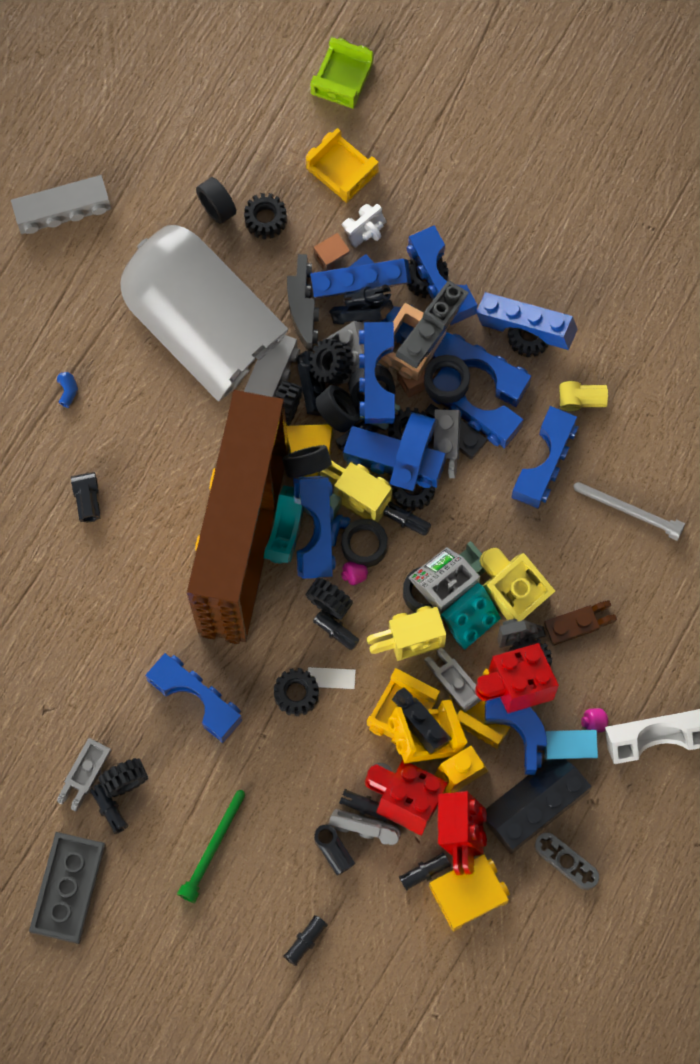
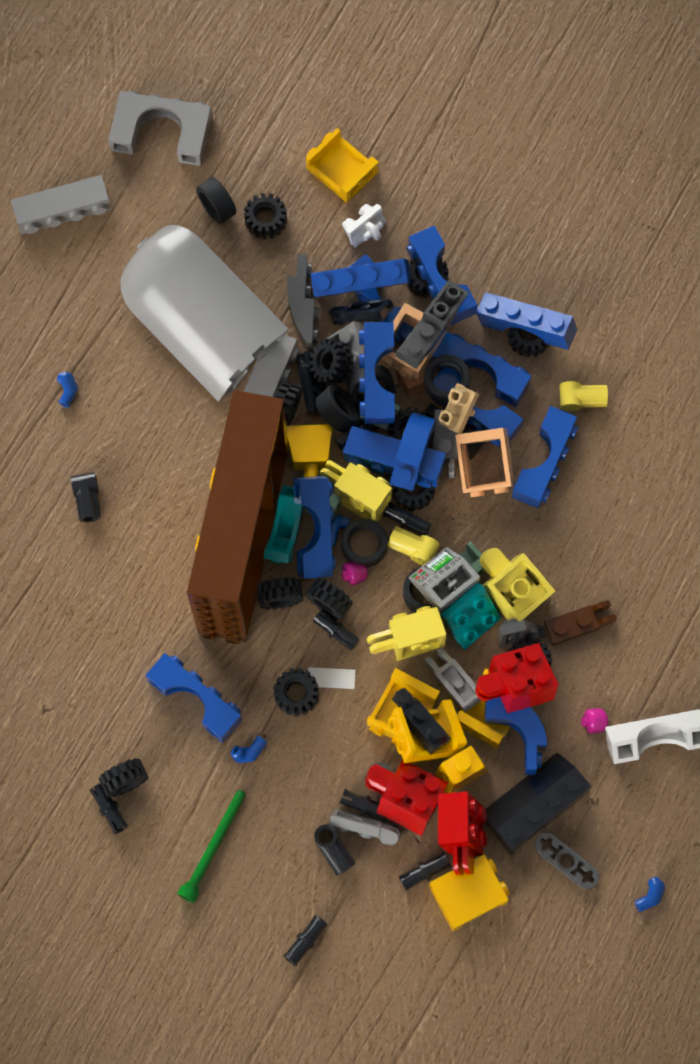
dark grey tile [29,832,106,944] -> none
light grey hinge [57,738,112,811] -> none
black tyre [282,445,332,478] -> none
lime panel [310,37,374,109] -> none
nougat panel [314,233,350,271] -> none
black pin [344,284,391,308] -> none
medium azure hinge [544,730,598,760] -> none
light grey piece [573,482,685,541] -> none
none -> light grey arch [108,91,212,166]
none -> blue arm [231,736,268,763]
none -> black tyre [256,577,303,610]
none -> light yellow piece [387,526,440,566]
none -> tan hips [438,383,479,434]
none -> light nougat window [455,428,515,497]
none -> blue arm [634,877,665,913]

